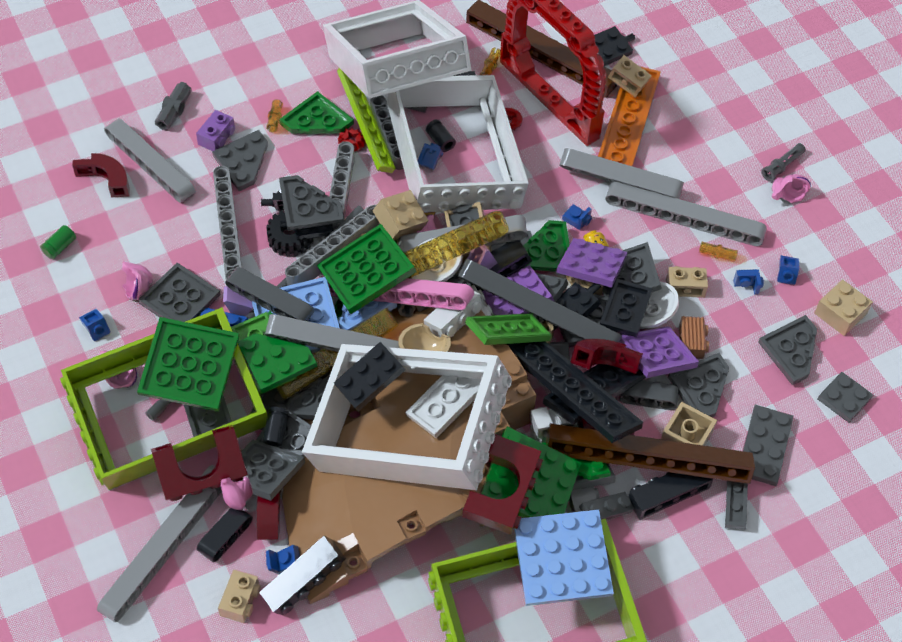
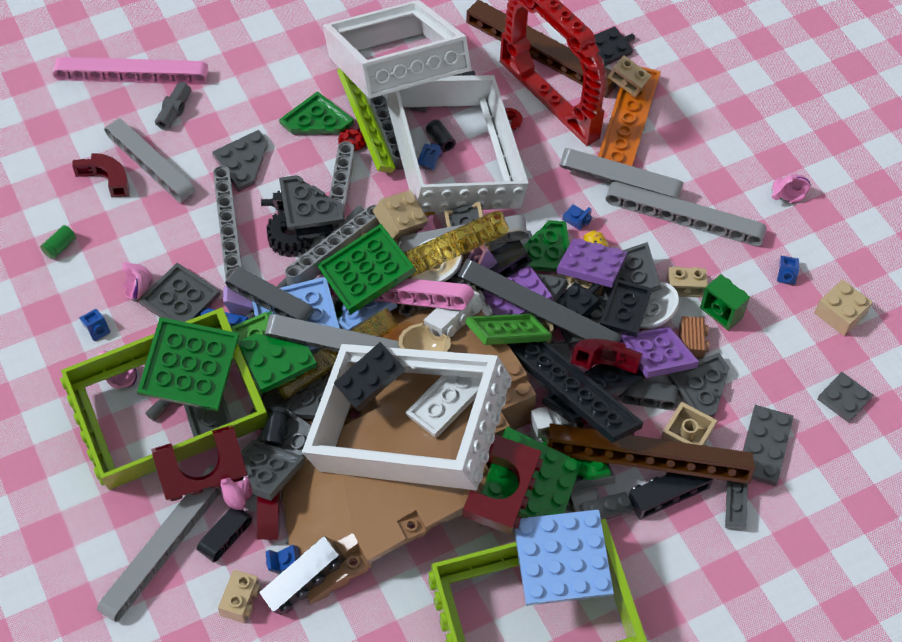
medium lavender brick [196,110,235,151] -> none
clear yellow pin [266,99,283,132] -> none
clear yellow pin [480,47,500,75] -> none
clear yellow pin [699,241,738,262] -> none
blue bracket [733,269,764,295] -> none
dark grey plate [758,315,817,385] -> none
dark grey pin [761,143,806,181] -> none
none -> bright pink beam [53,57,209,84]
none -> green brick [700,274,750,331]

